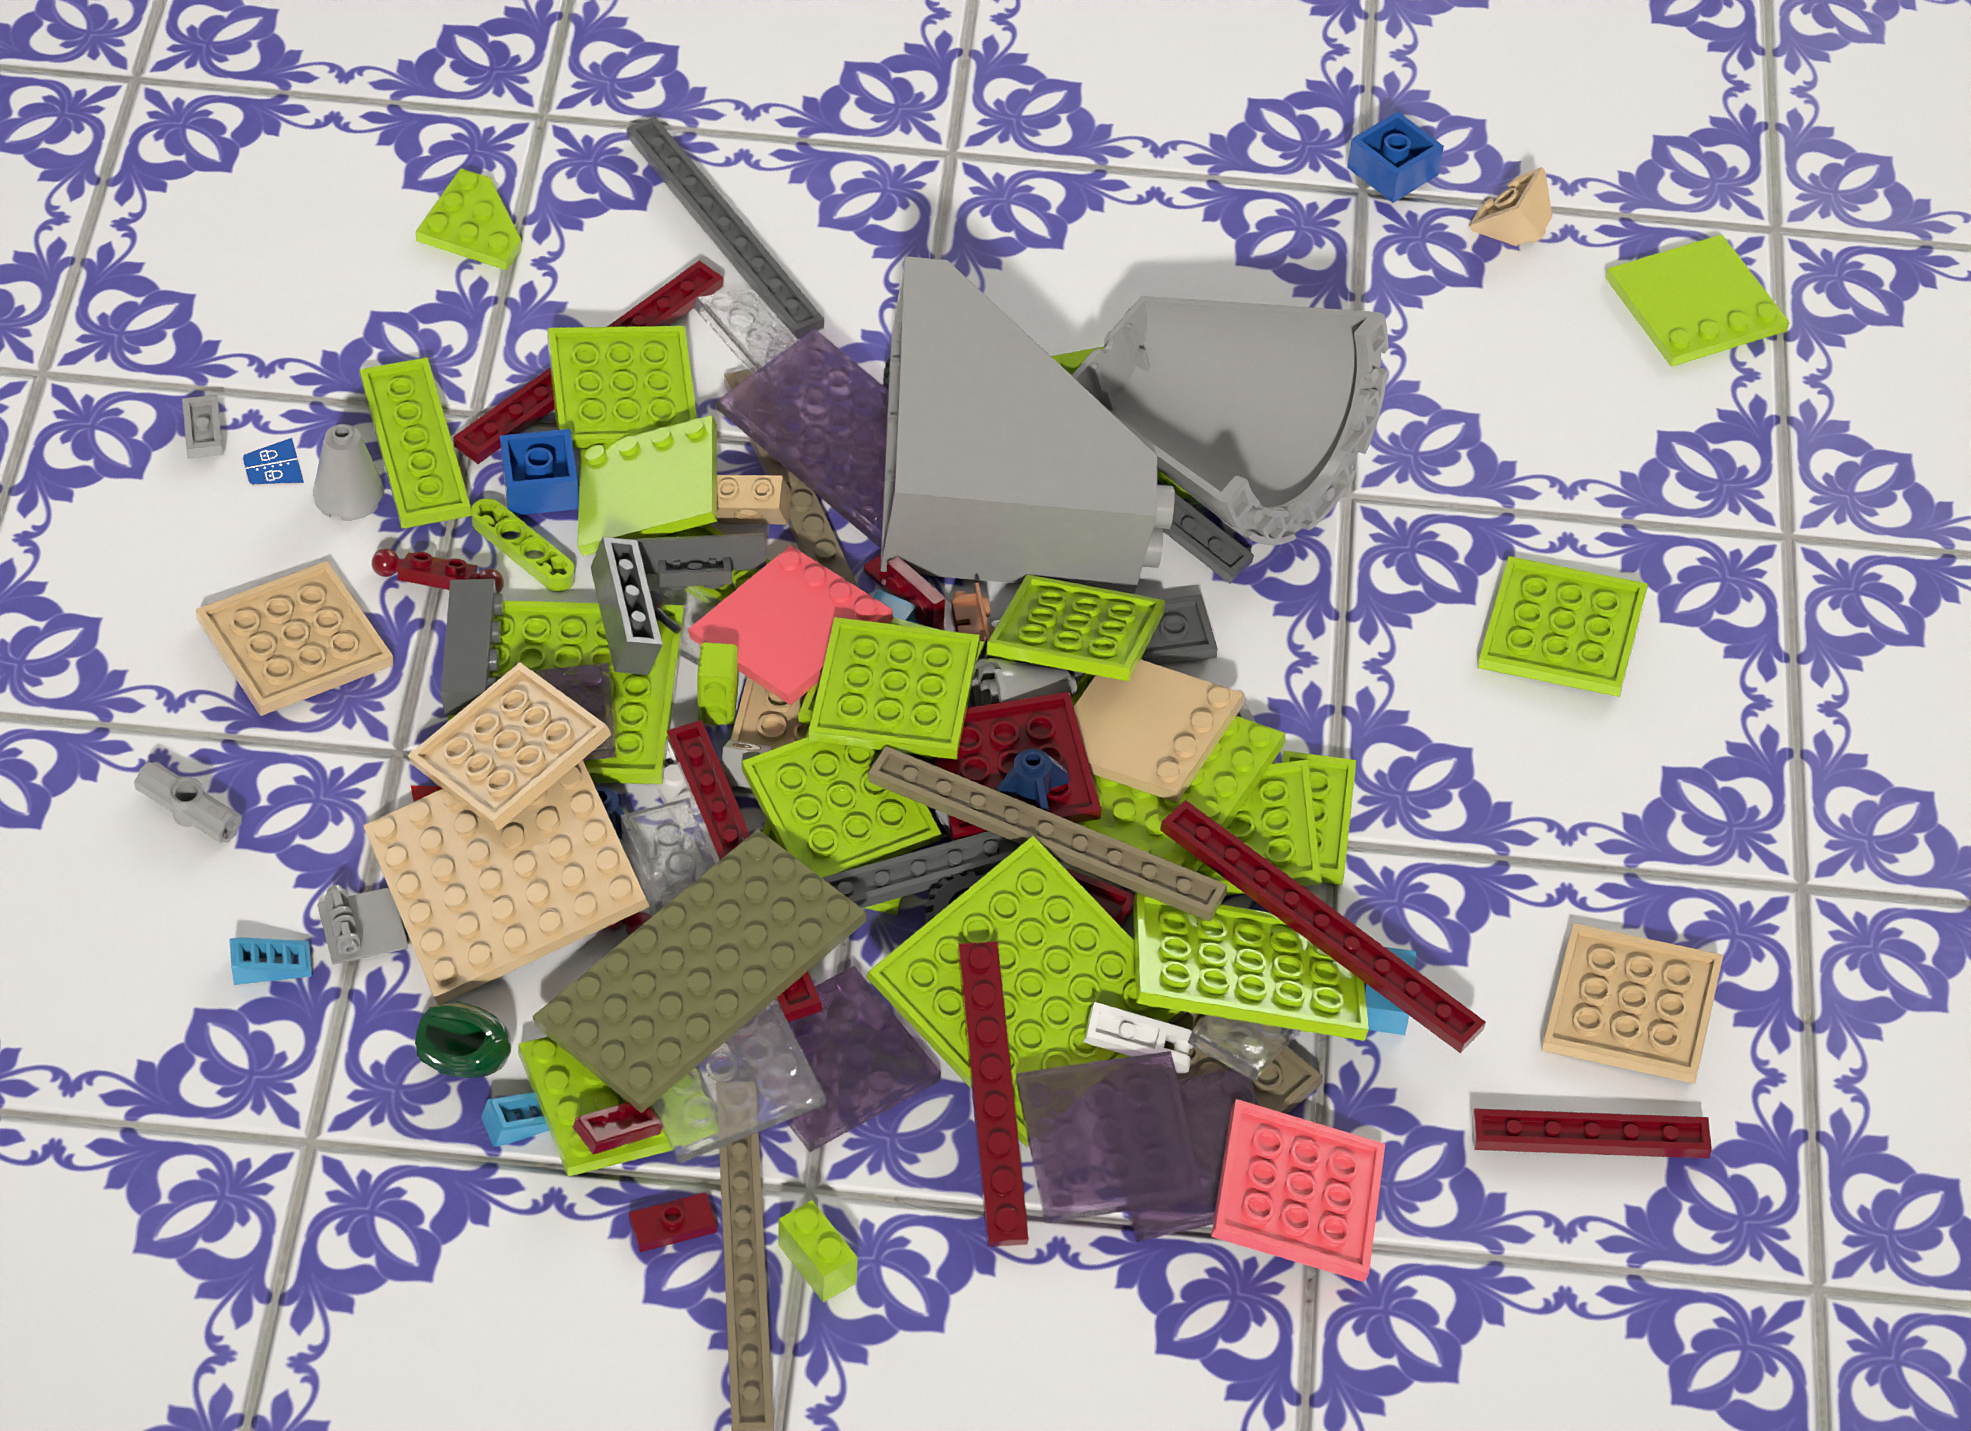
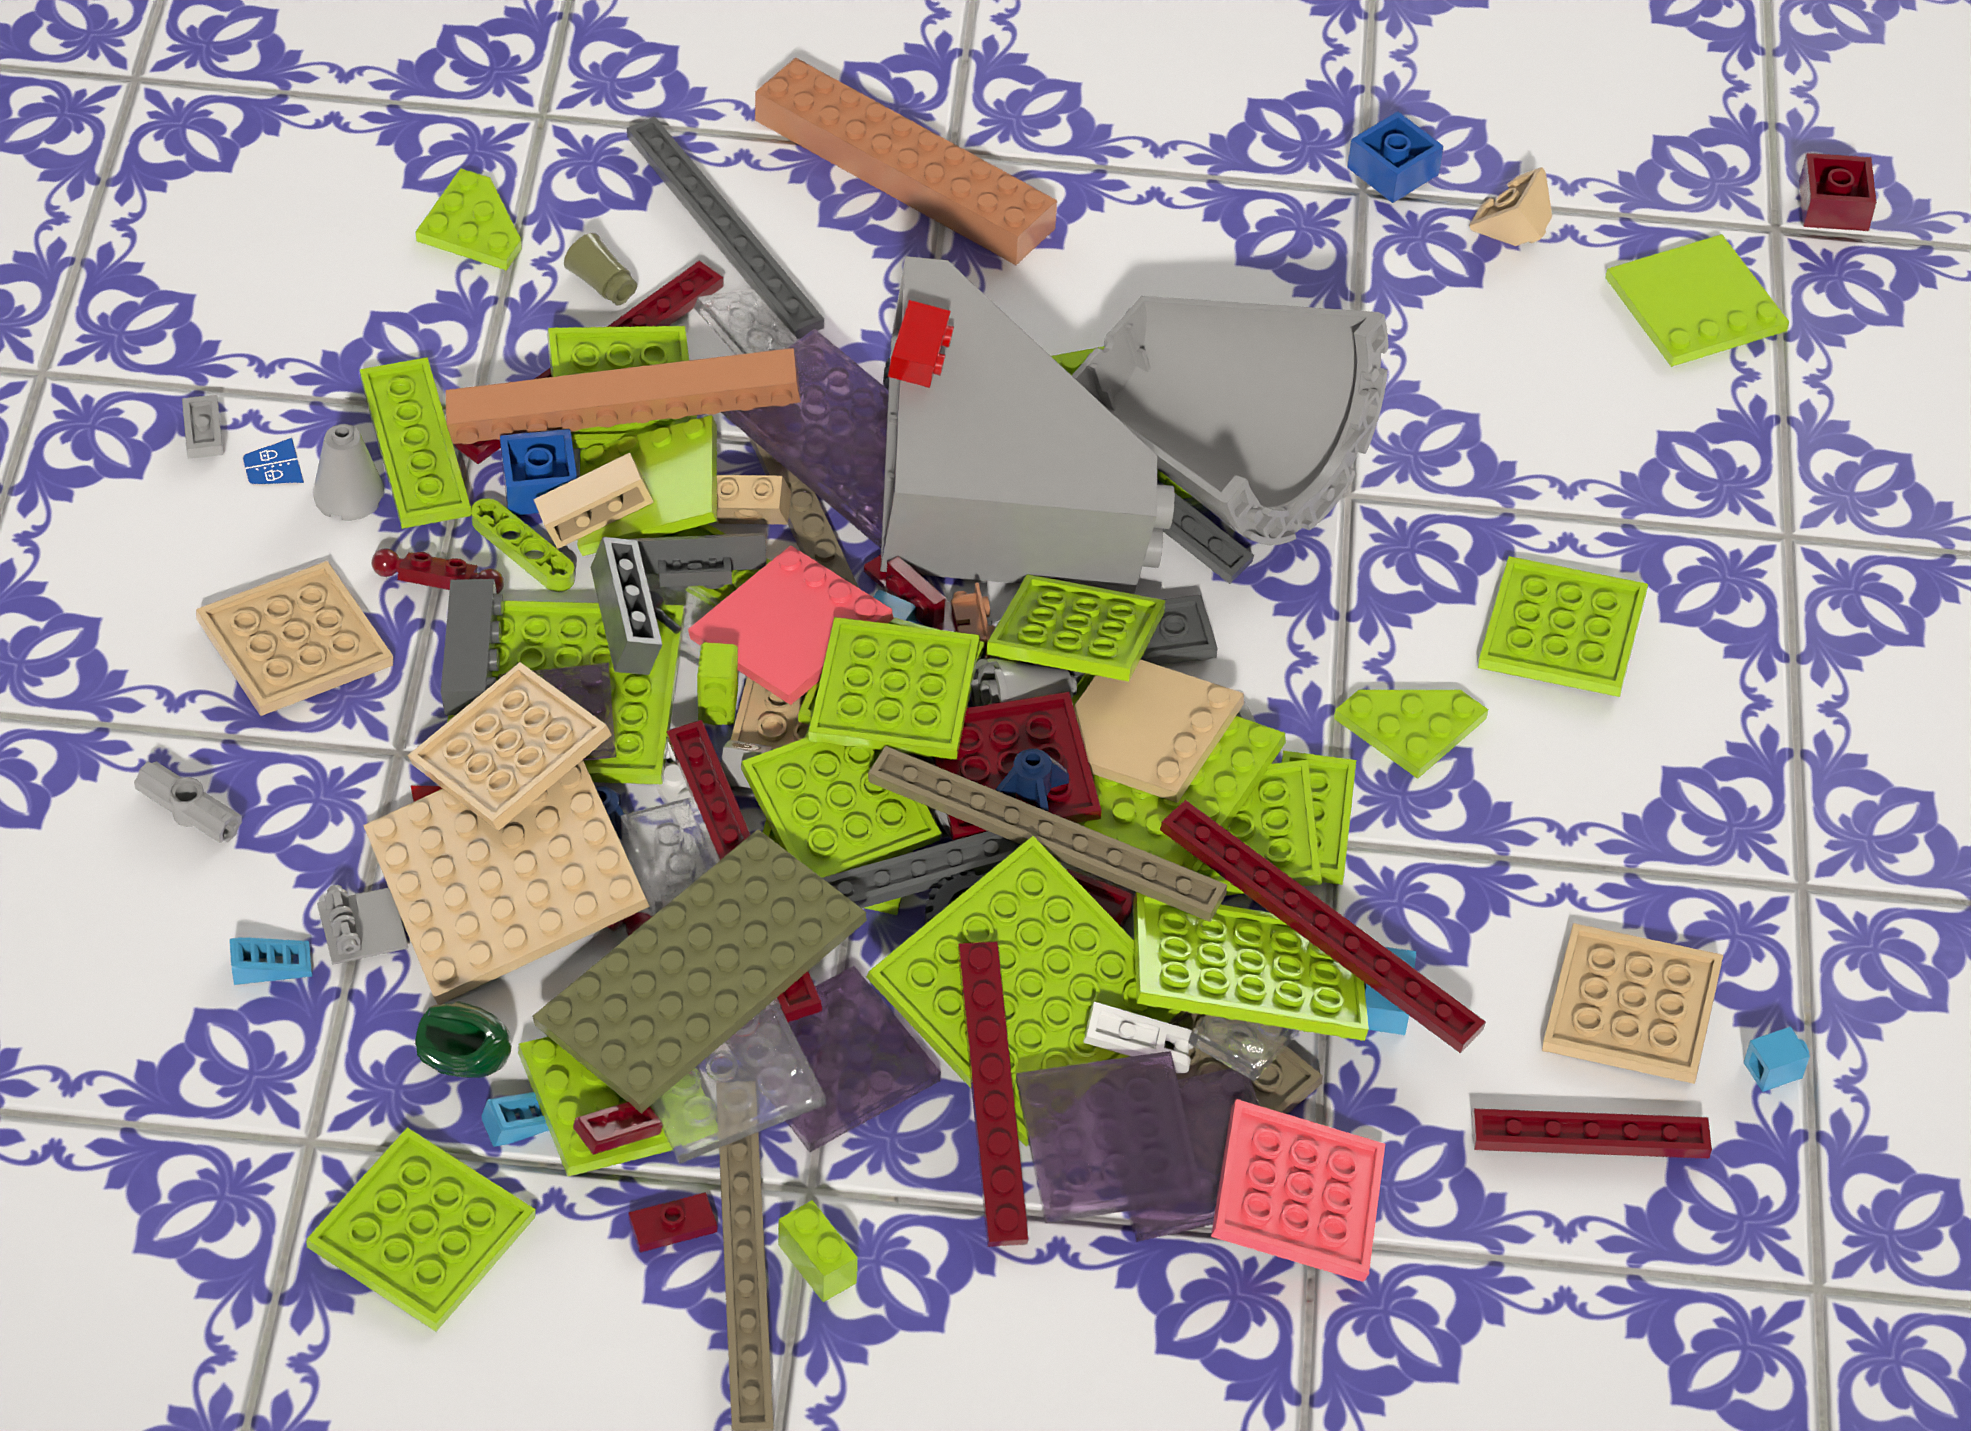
none -> lime plate [306,1127,535,1332]
none -> nougat brick [445,348,801,444]
none -> tan brick [534,453,654,549]
none -> olive plant [564,233,638,306]
none -> nougat brick [755,58,1057,265]
none -> red brick [888,300,954,388]
none -> lime plate [1334,690,1489,779]
none -> dark azure brick [1743,1026,1810,1092]
none -> dark red brick [1799,153,1877,231]

